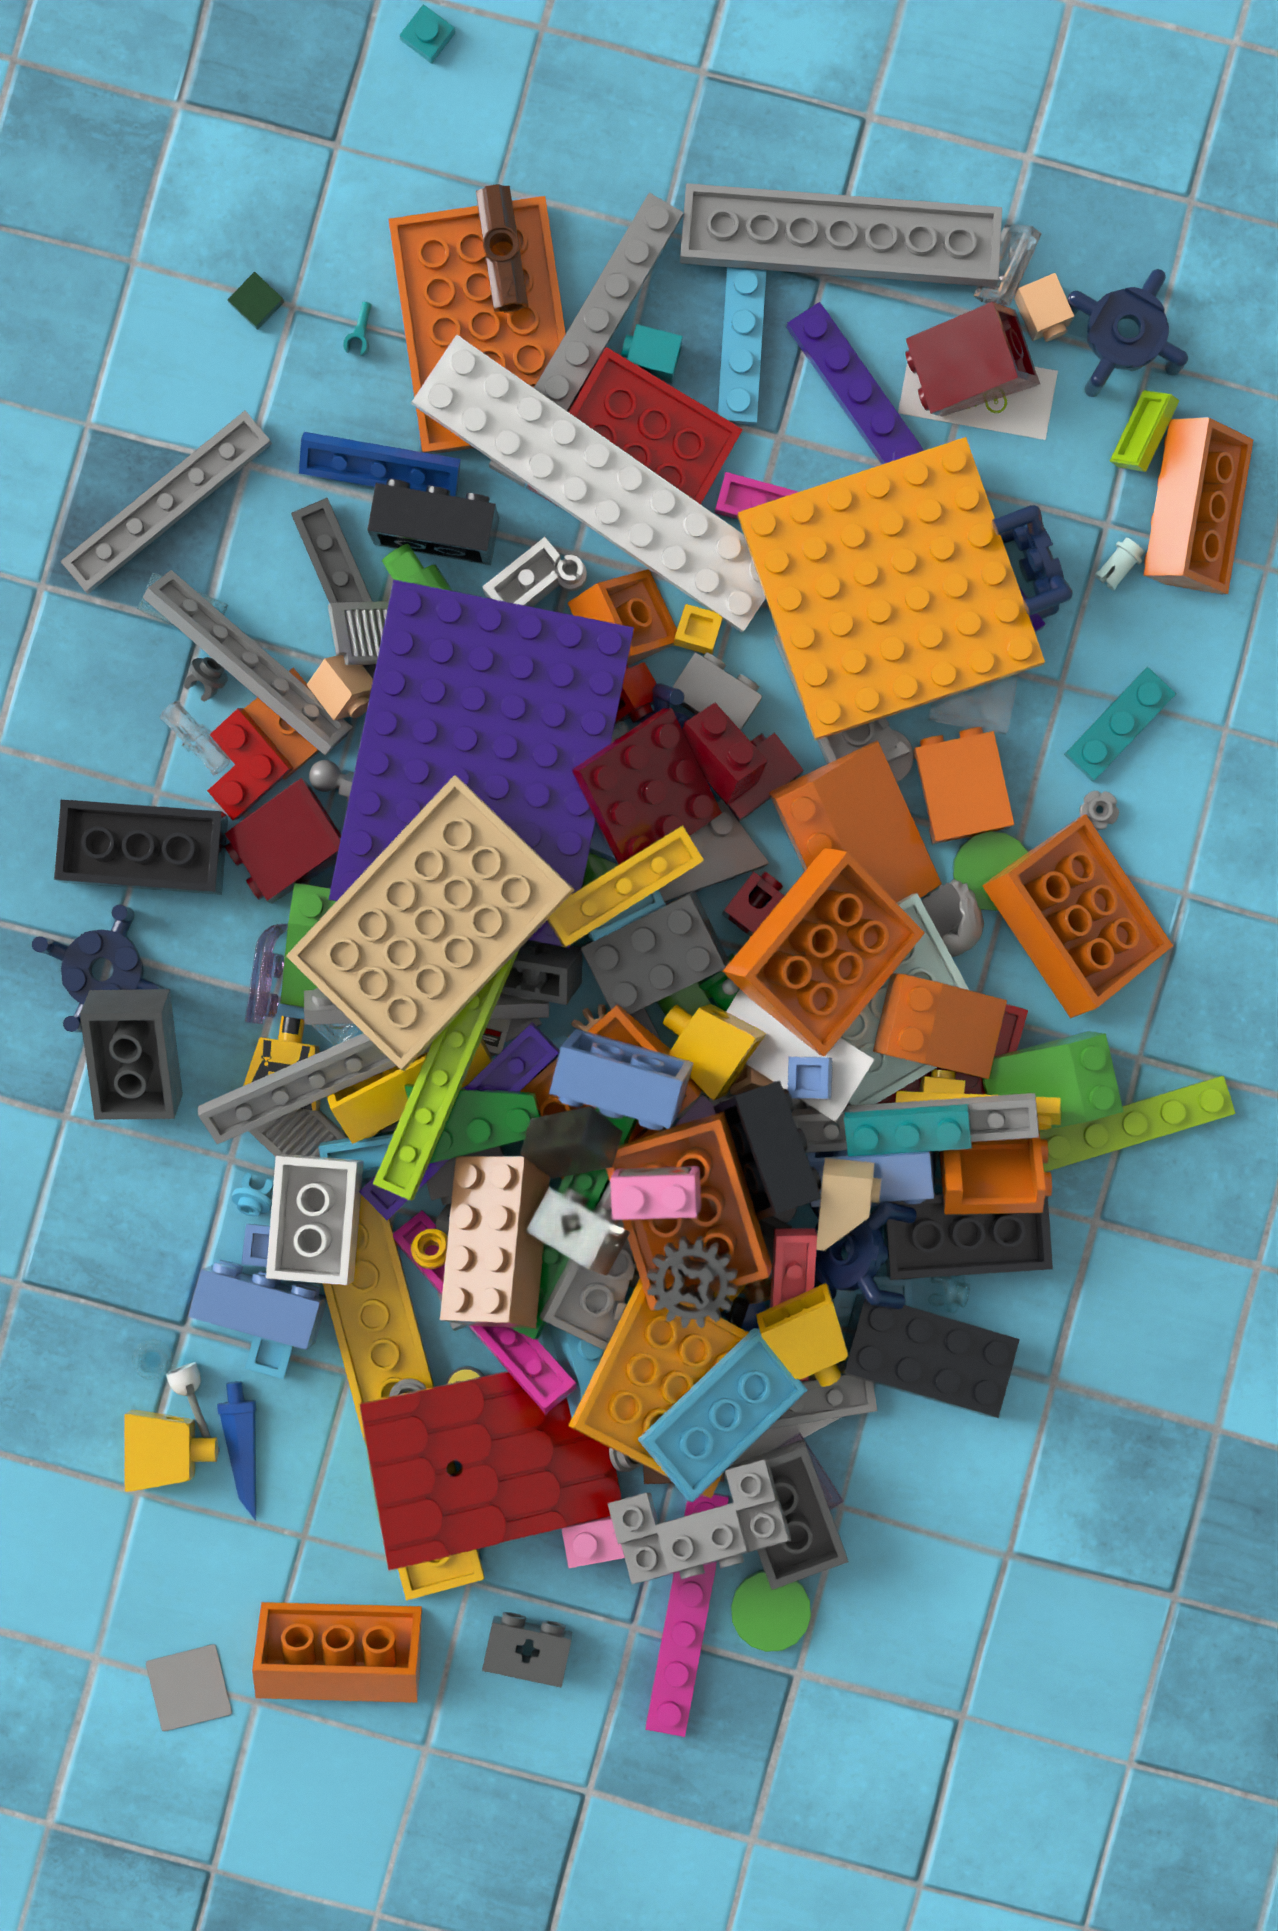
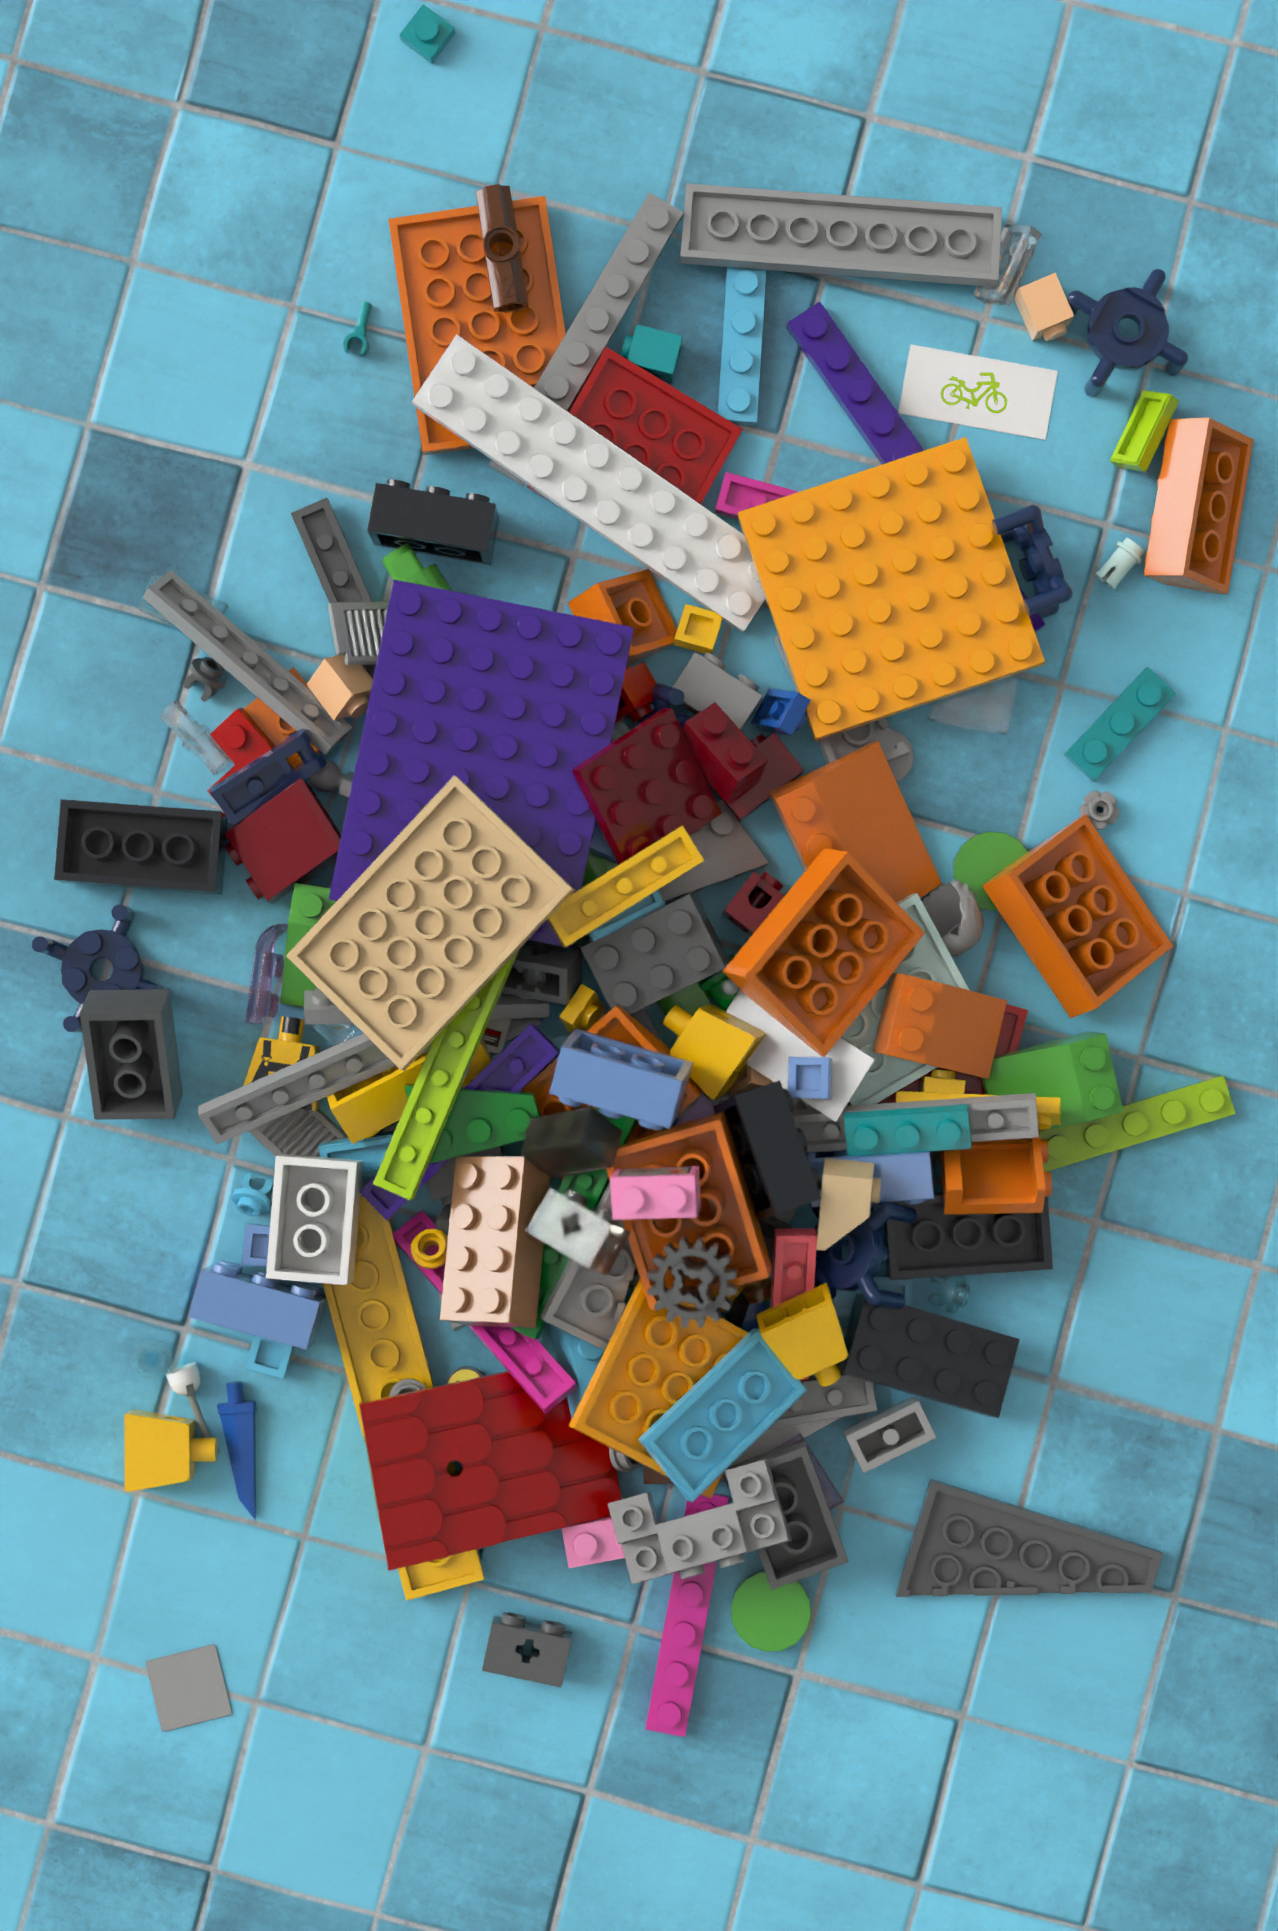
light grey plate [60,411,272,594] -> none
dark green tile [227,271,285,330] -> none
orange slope [252,1602,422,1703] -> none
blue plate [299,432,461,497] -> none
white hinge [482,537,587,607] -> none
dark red slope [905,301,1040,417] -> none
orange panel [913,727,1014,845] -> none
none -> dark blue plate [210,729,327,825]
none -> yellow plate [559,984,603,1033]
none -> blue plate [751,688,811,736]
none -> light grey brick [843,1396,937,1473]
none -> dark grey wing [895,1479,1163,1597]

